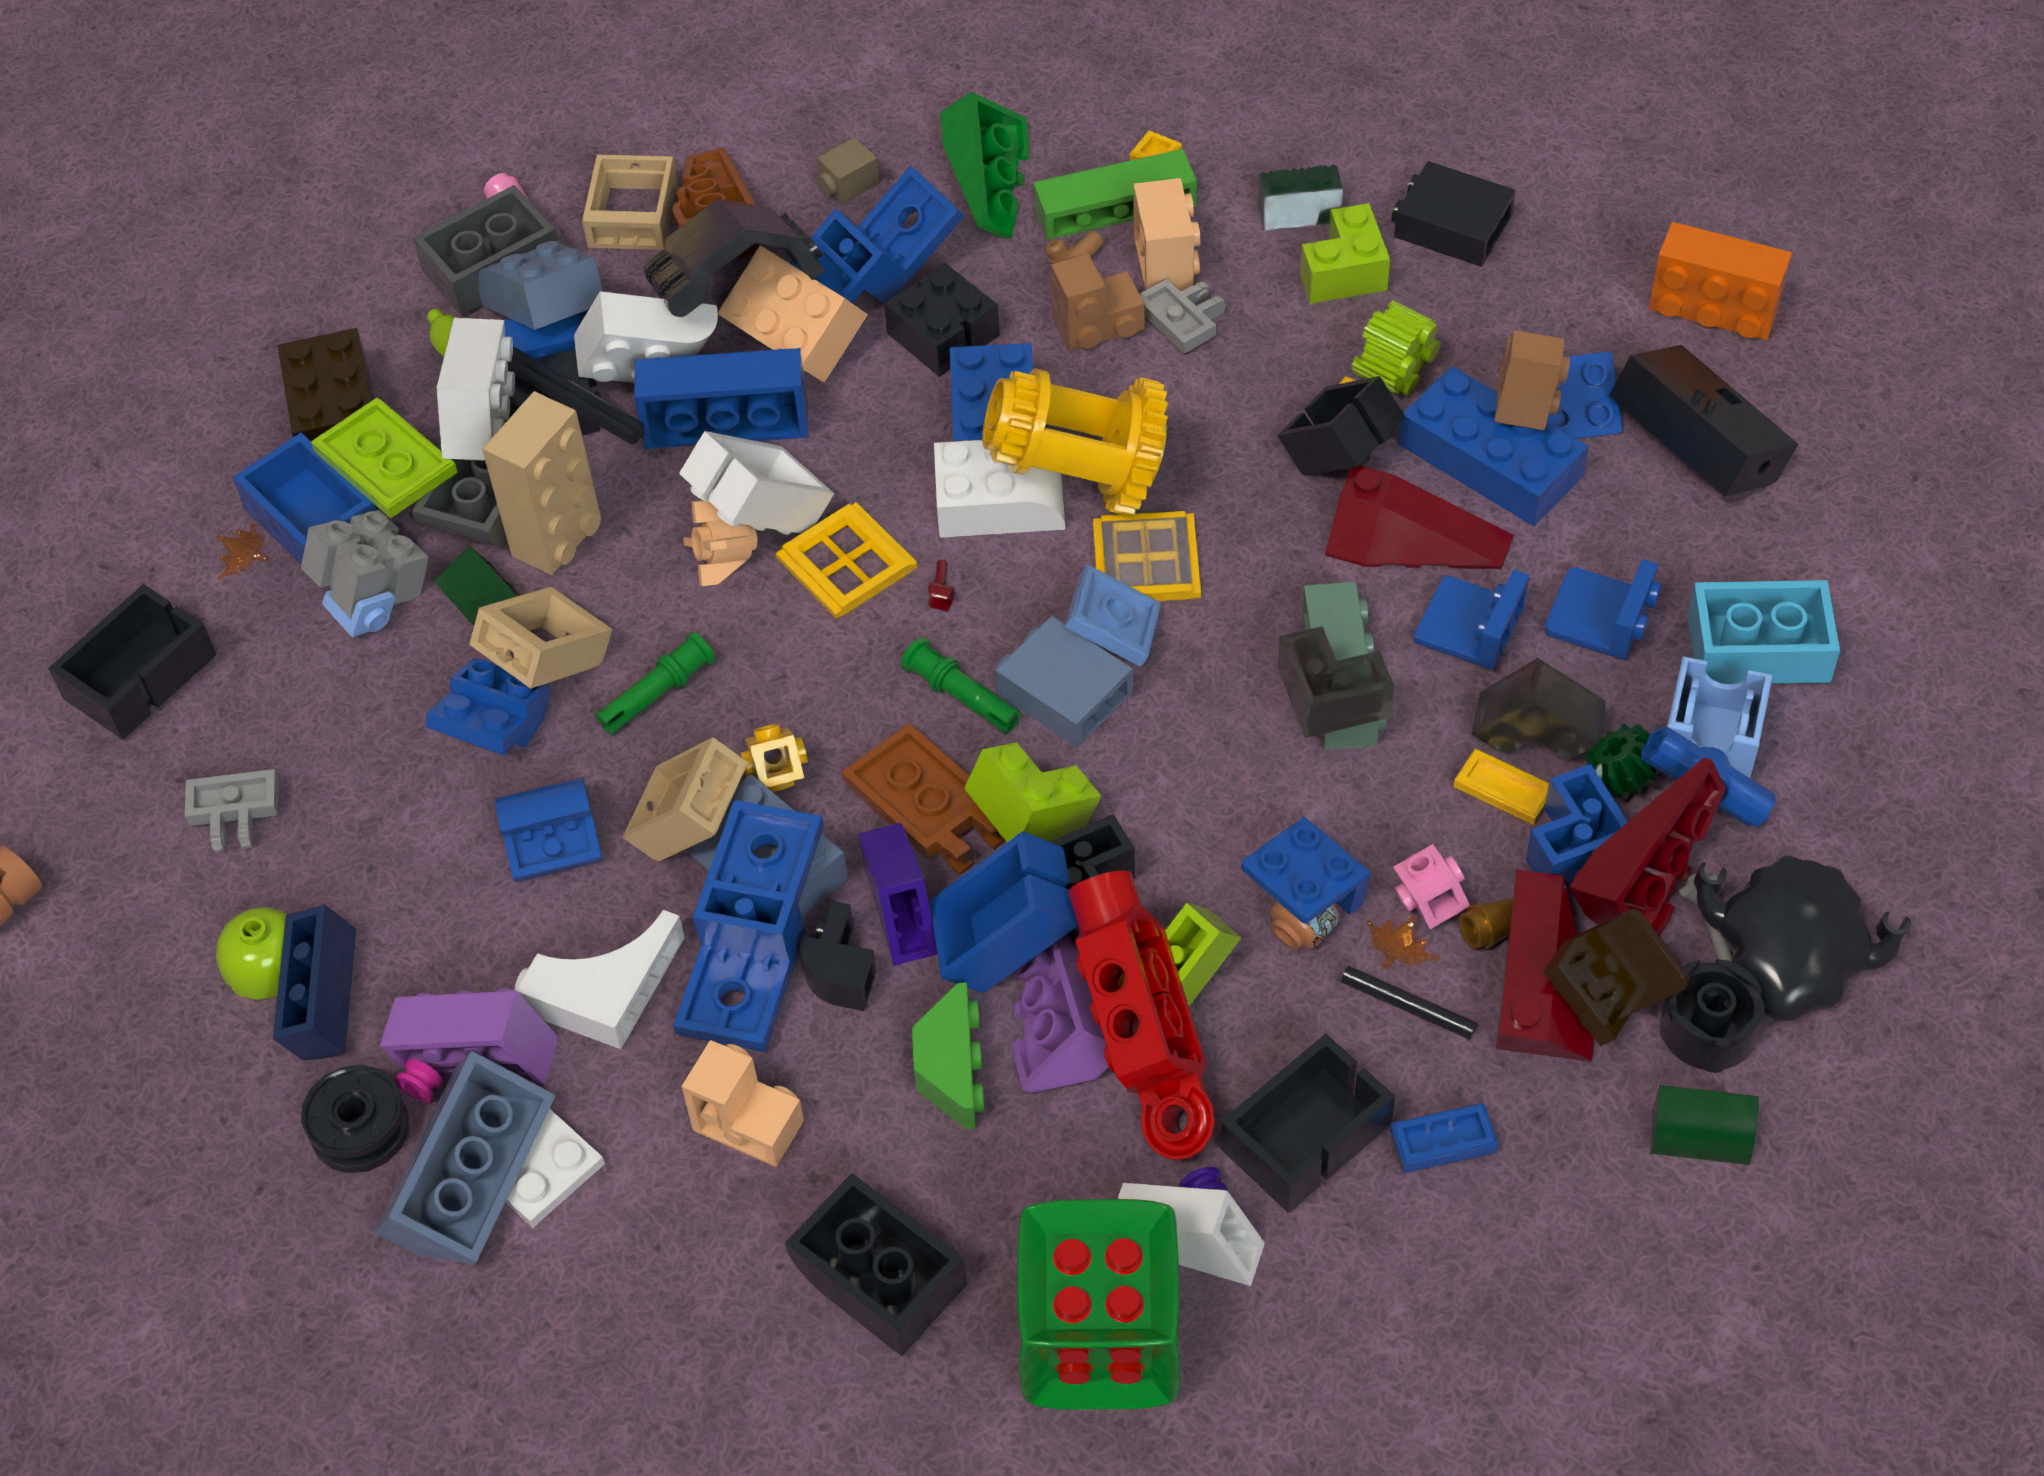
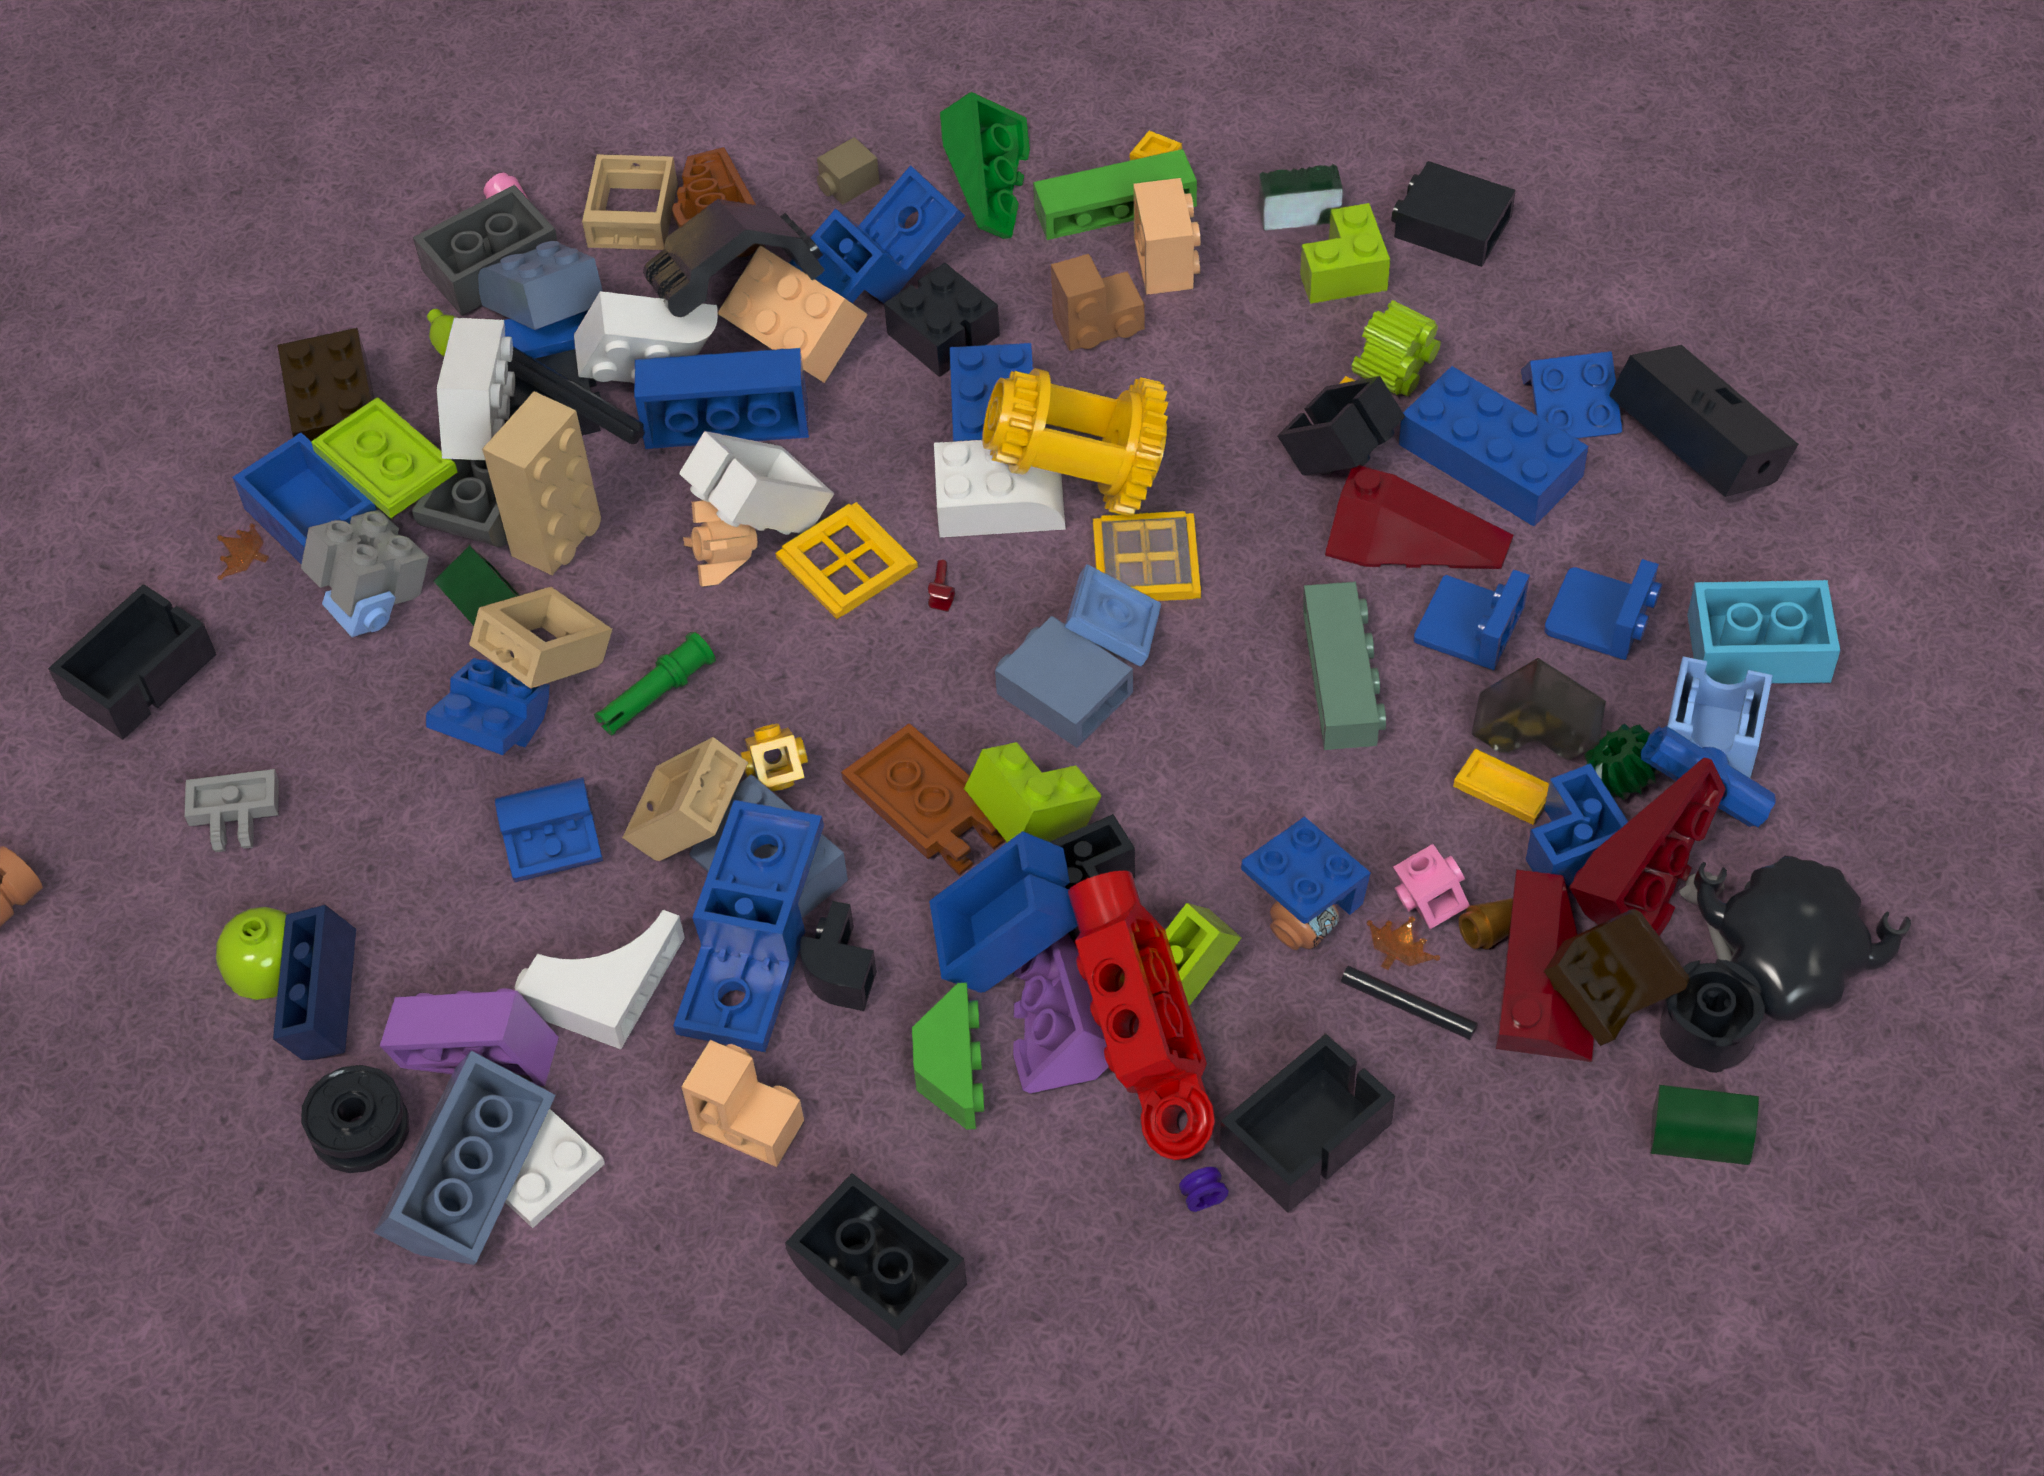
dark pink bush [394,1058,444,1103] -> none
dark purple slope [857,823,938,966] -> none
green pin [901,637,1022,735] -> none
green piece [1017,1199,1180,1410] -> none
medium nougat arm [1045,231,1104,264] -> none
white slope [1118,1183,1265,1286] -> none
light grey hinge [1140,278,1227,354] -> none
clear smoke brick [1278,626,1394,738] -> none
blue plate [1389,1103,1499,1173] -> none
medium nougat brick [1494,330,1570,431] -> none
orange brick [1649,222,1792,340] -> none

